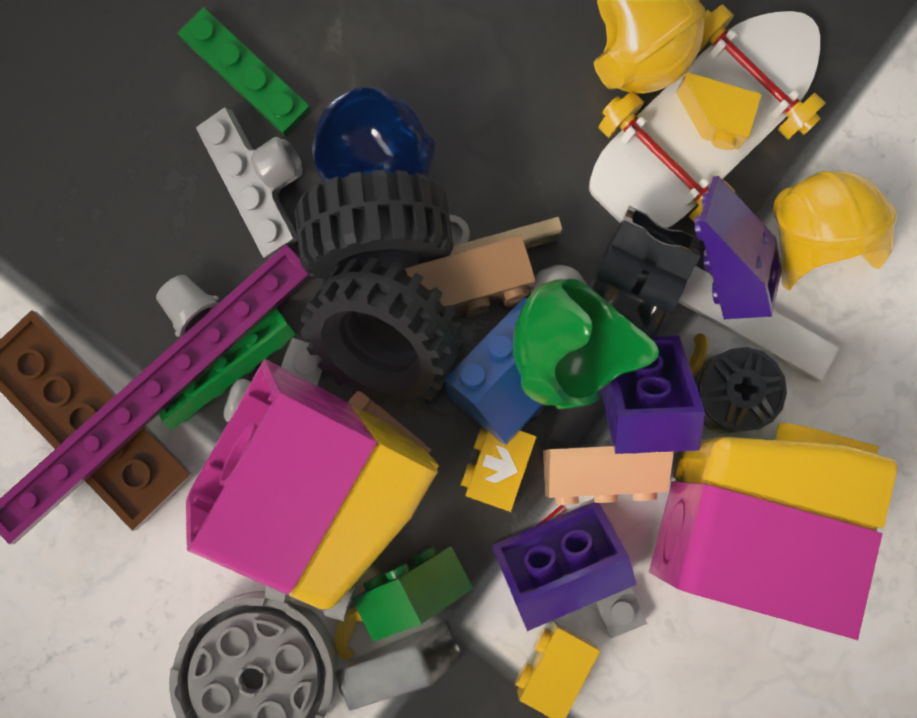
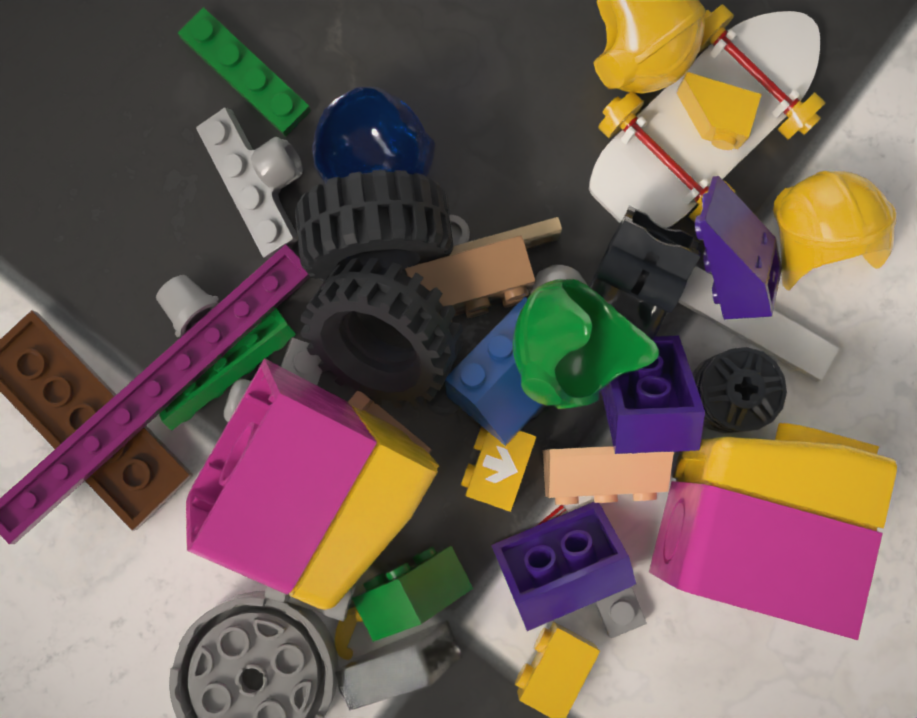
yellow piece [689,333,709,377] -> none

